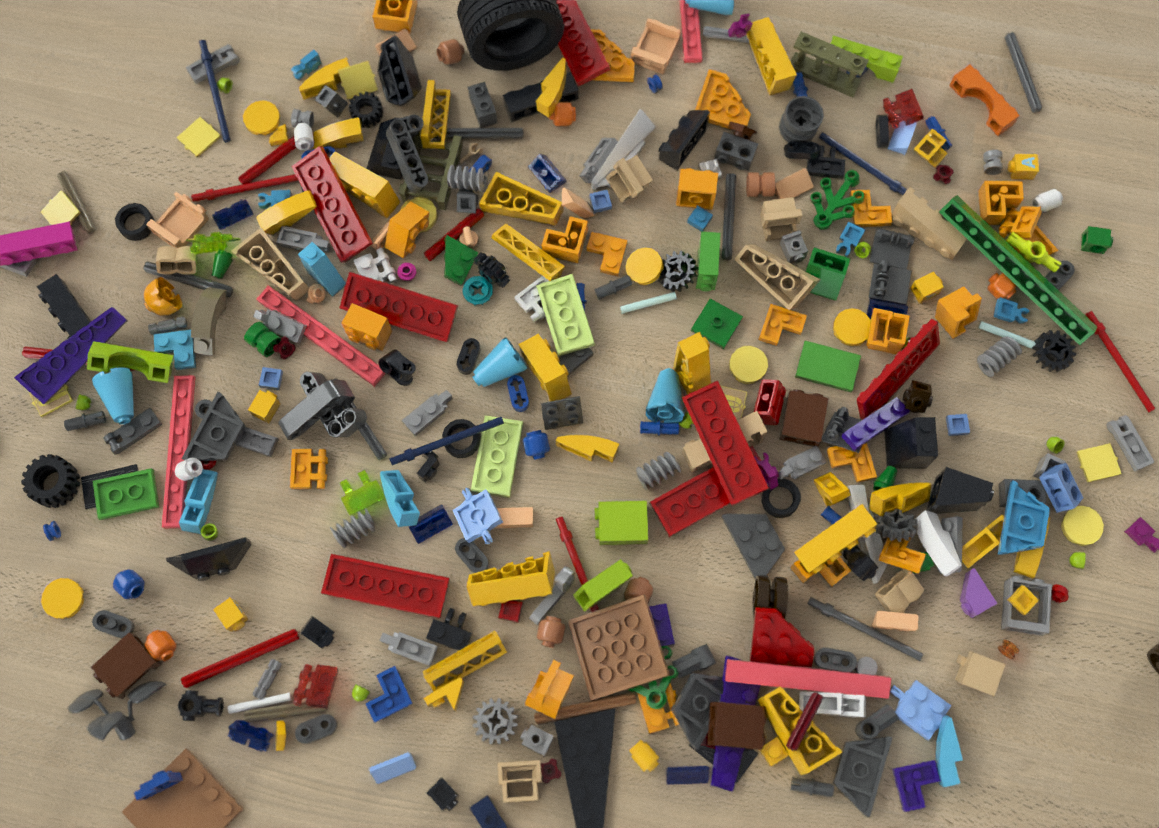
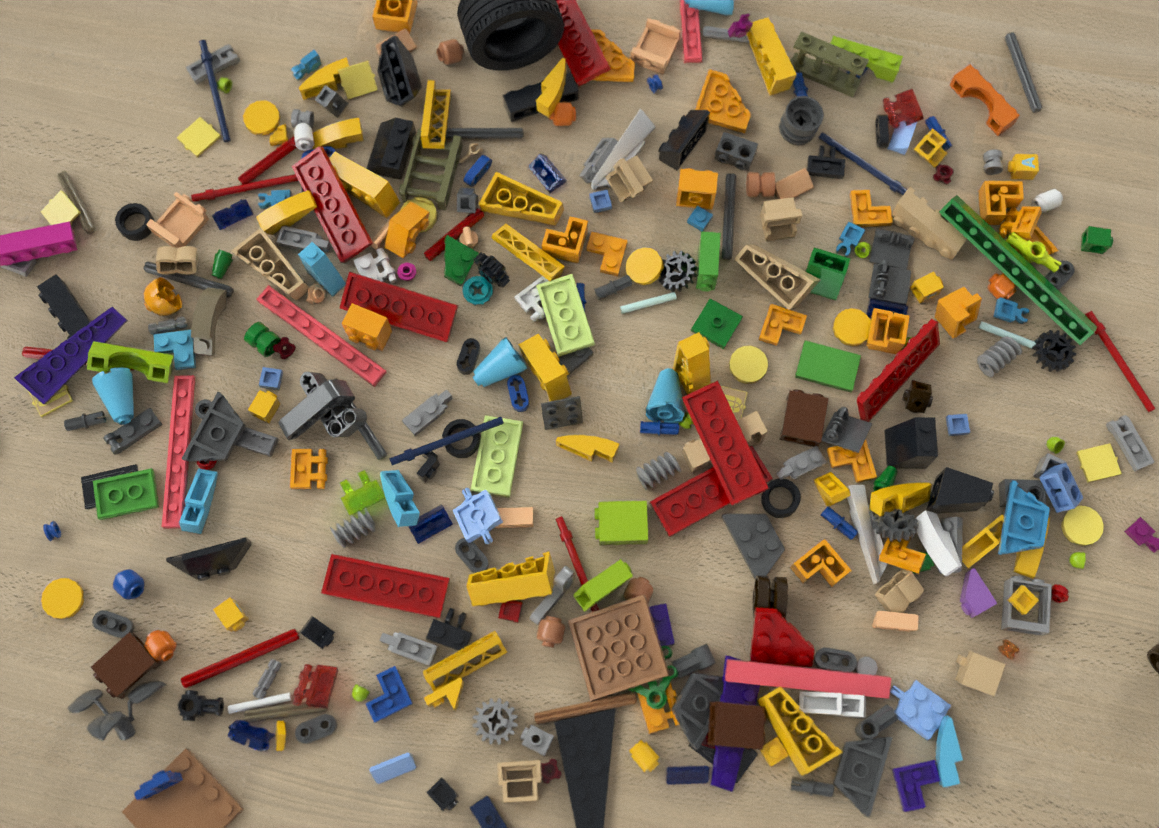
black tyre [21,454,80,508] -> none
lime hinge [75,394,92,411] -> none
white brick [175,458,203,481] -> none
clear neon green hinge [186,232,241,255] -> none
lime hinge [201,523,218,541] -> none
light grey hinge [253,309,307,343] -> none
black tyre [349,92,383,128] -> none
black piece [378,349,416,386] -> none
dark grey beam [386,115,428,193] -> none
light grey piece [447,165,489,192] -> none
dark grey brick [468,82,497,128] -> none
blue head [523,430,550,460] -> none
light orange plate [525,660,574,719] -> none
light nougat slope [562,187,594,219] -> none
white tile [699,159,722,179] -> none
reddish brown plate [728,121,757,142] -> none
red brick [754,379,786,425] -> none
magenta plate [754,452,779,489] -> none
light grey brick [780,230,808,263] -> none
black plate [784,141,821,160] -> none
dark red axle [786,692,823,752] -> none
yellow wedge [794,504,877,574] -> none
dark grey bar [807,597,923,661] -> none
green plant [810,170,864,230] -> none
plate [841,397,910,451] -> none
black connector [842,545,879,581] -> none

